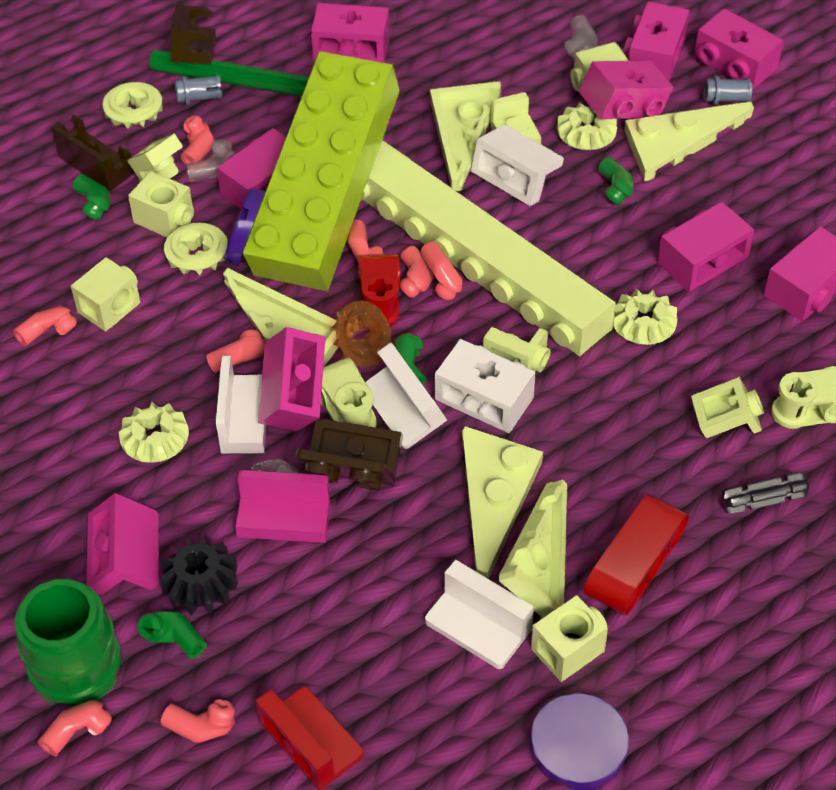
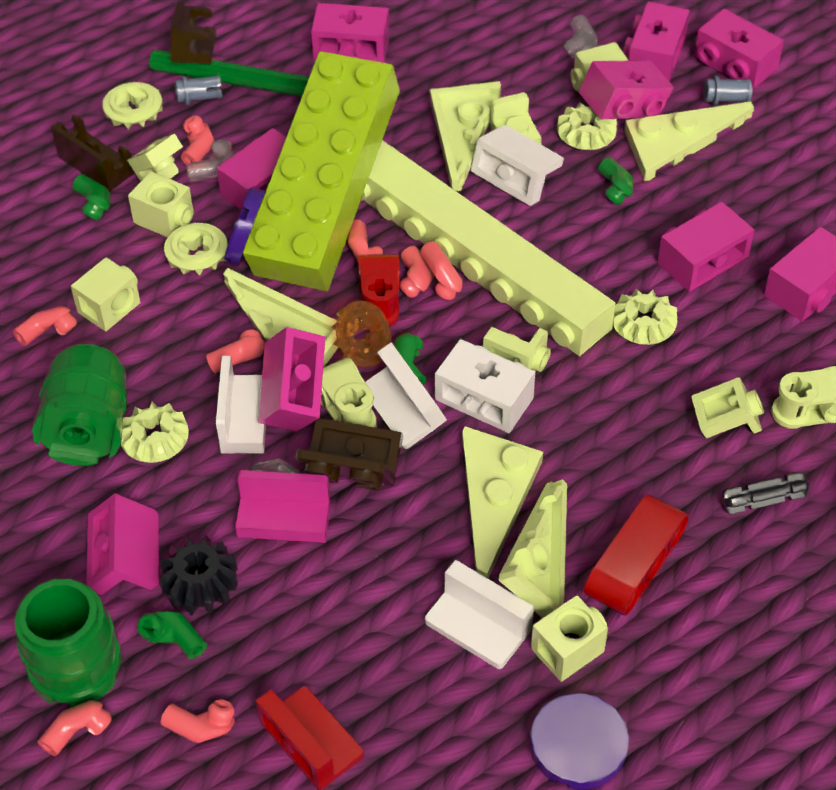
none -> green piece [32,344,127,466]

